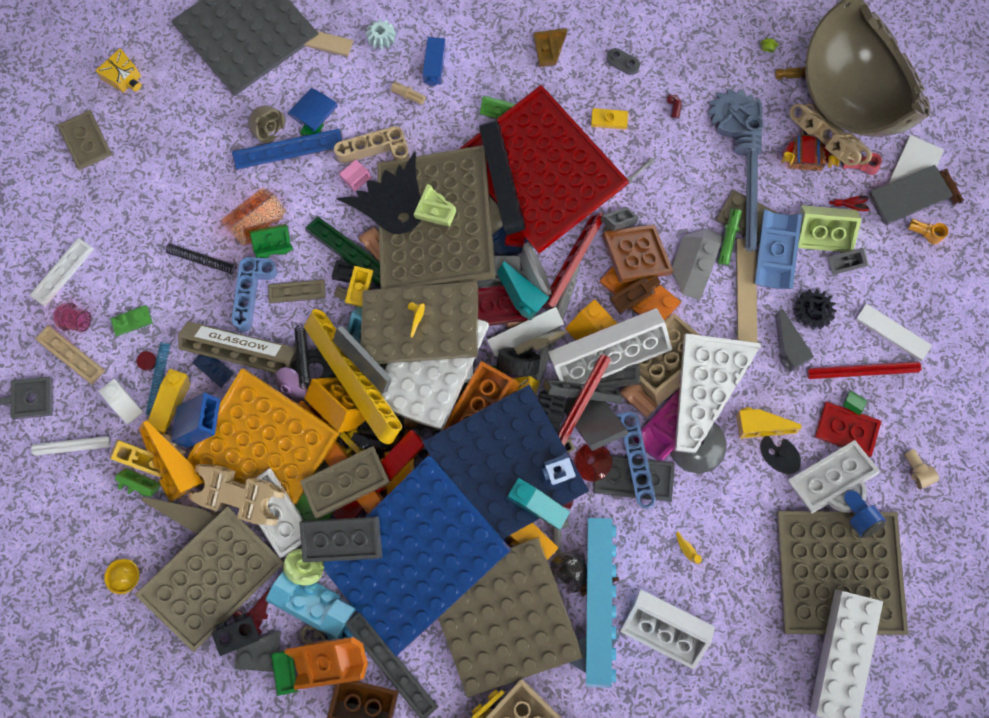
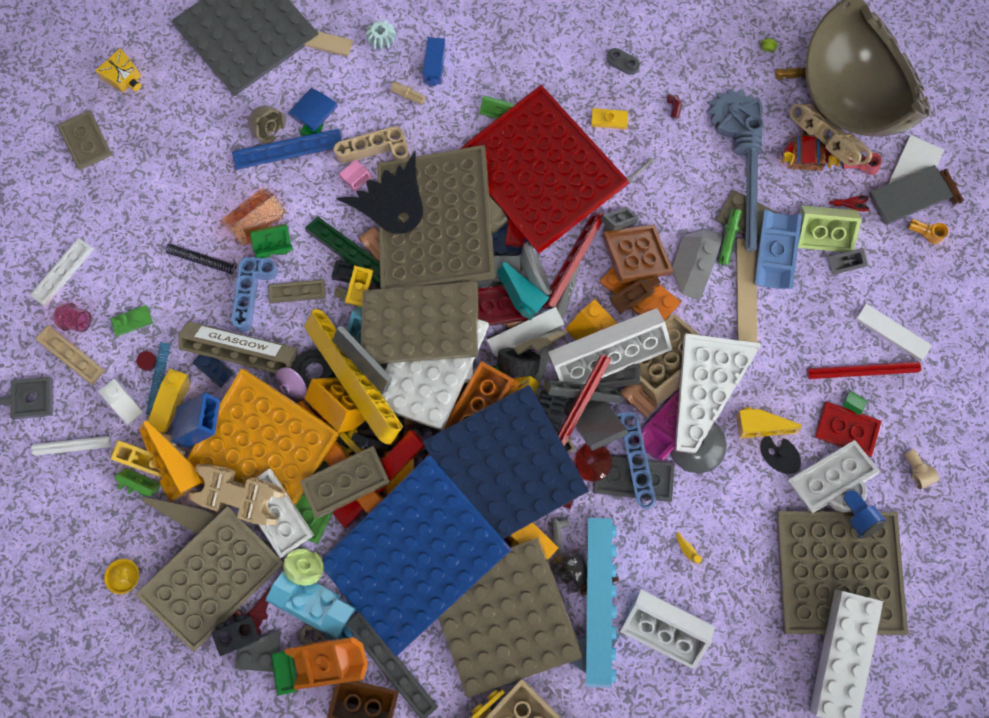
black piece [294,325,311,389] -> none
dark grey tile [299,516,382,563] -> none
yellow bar [408,302,425,338] -> none
yellowish green wing [414,184,457,227] -> none
black beam [479,119,526,236] -> none
slope [506,478,570,530] -> none
pearl gold wing [533,28,567,67] -> none
brick [542,453,576,485] -> none
dark grey slope [775,309,814,372] -> none
black gear [793,289,837,330] -> none

